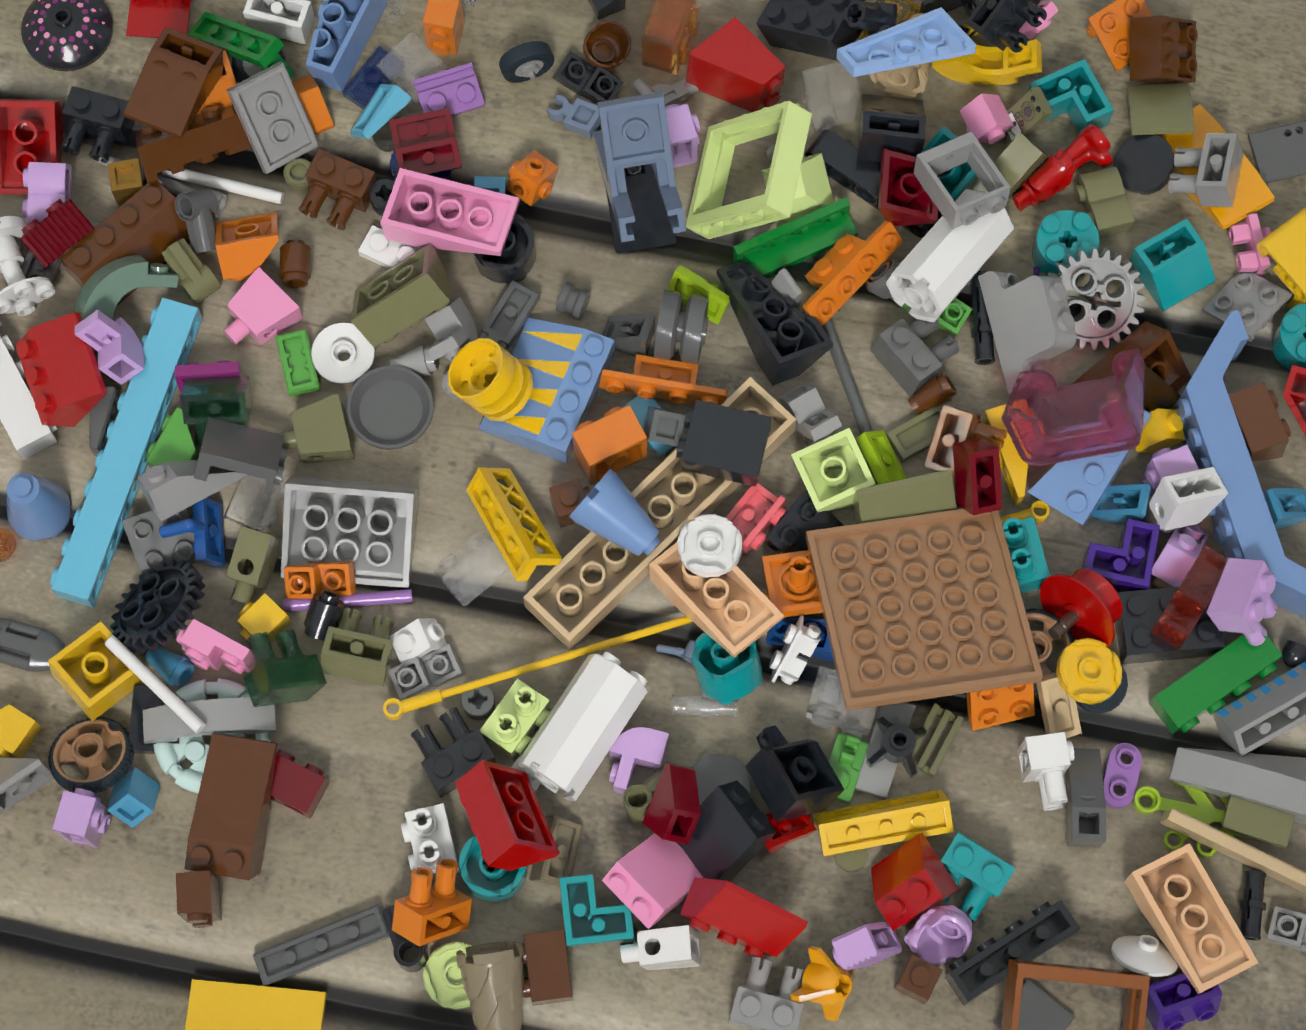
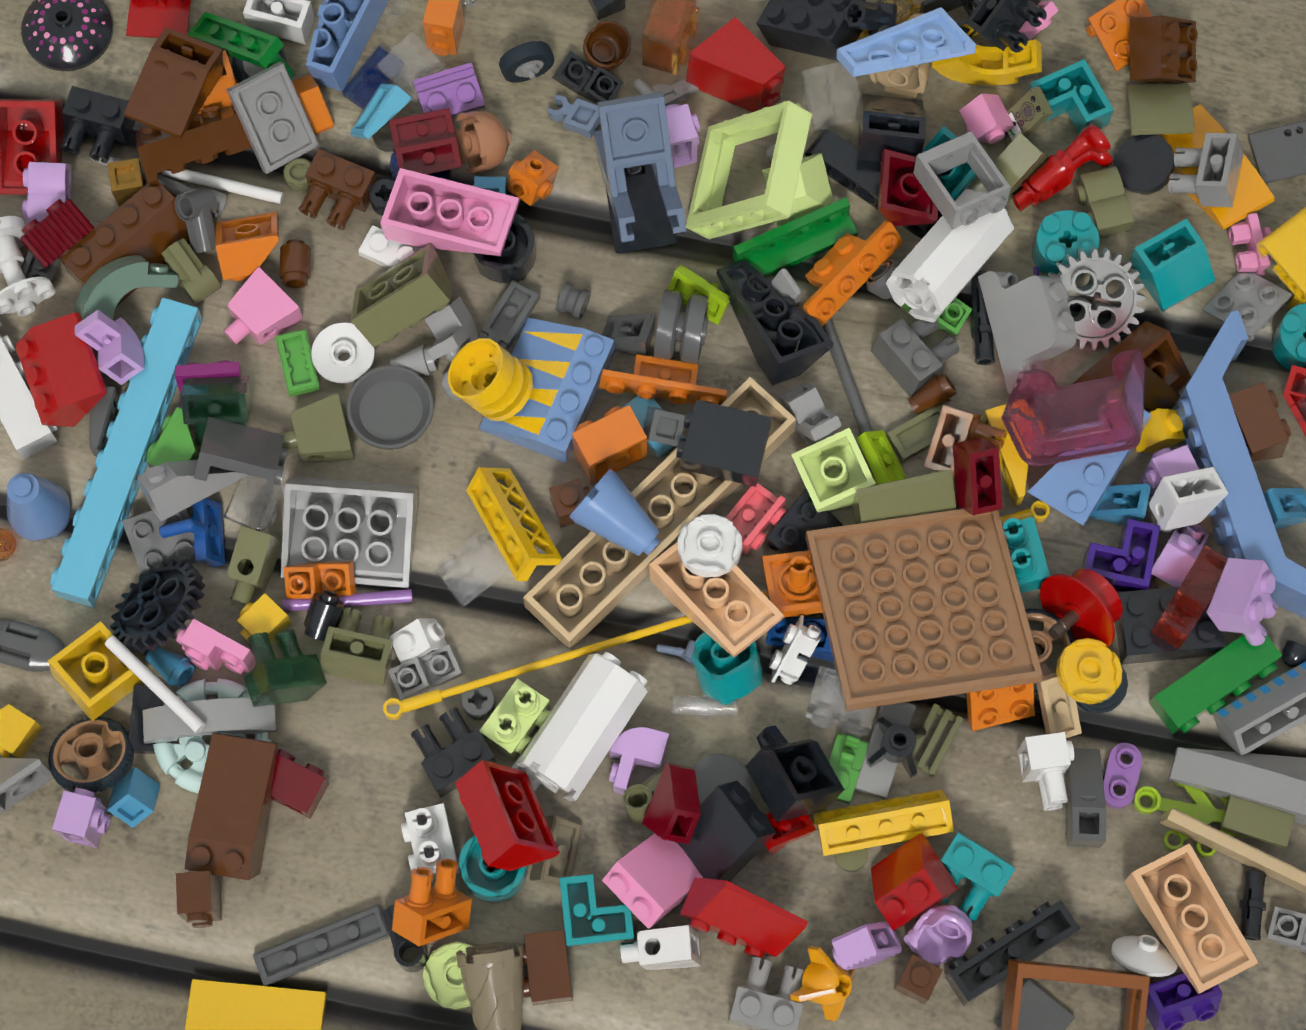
none -> nougat cylinder [455,111,511,174]

